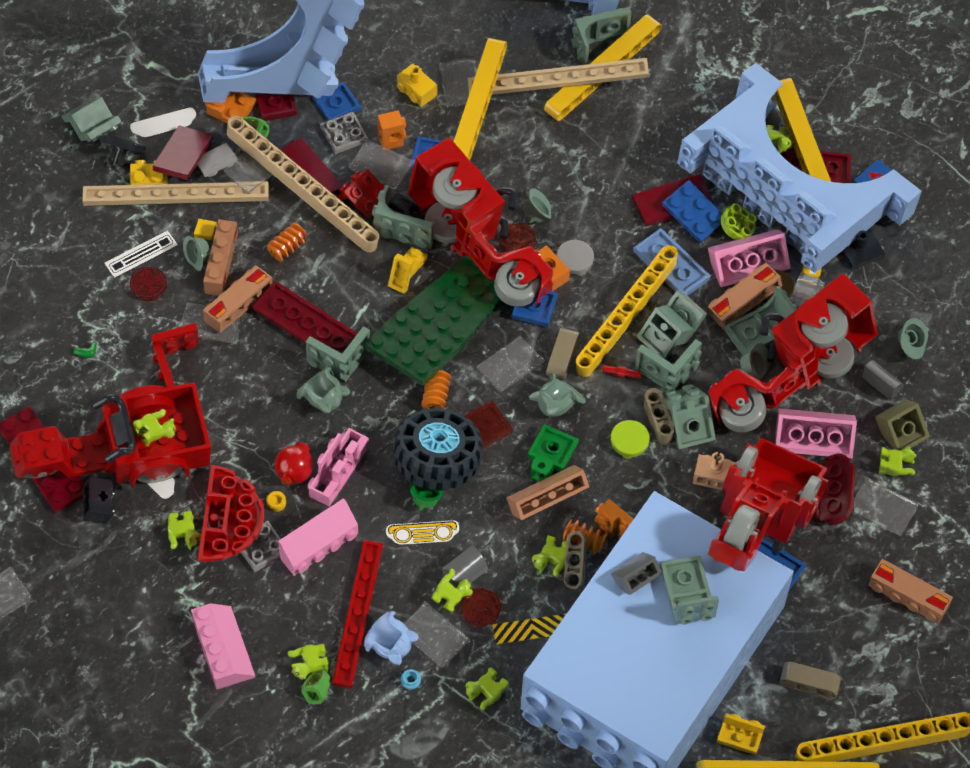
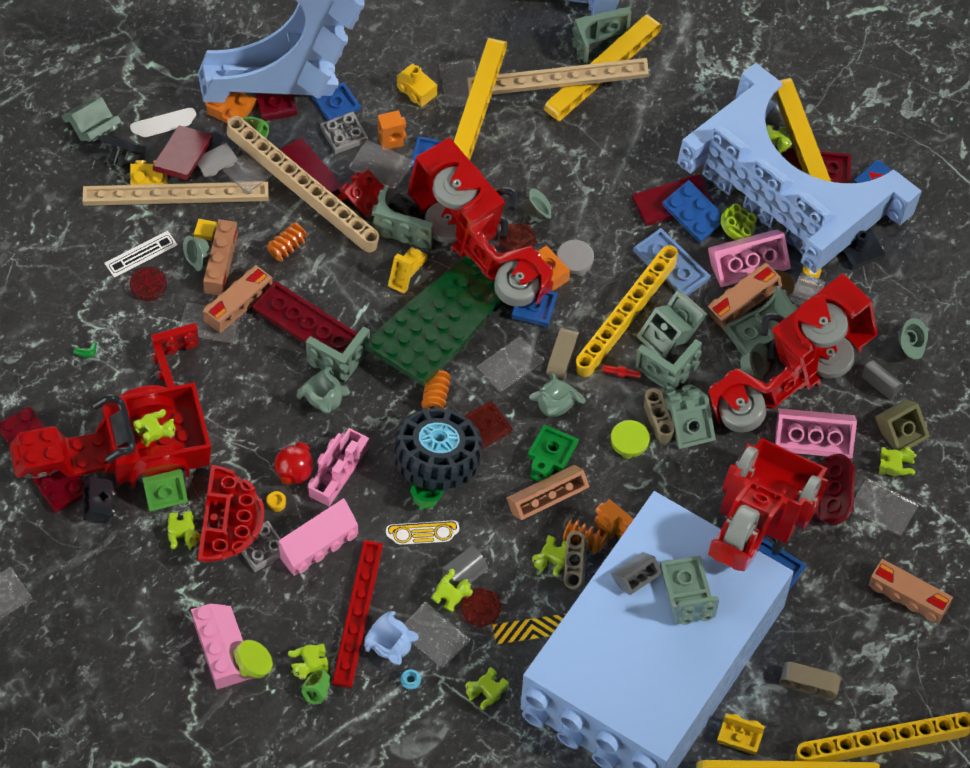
light nougat brick [693,452,735,490] -> none
none -> bright green plate [142,469,188,511]
none -> lime tile [233,640,273,678]

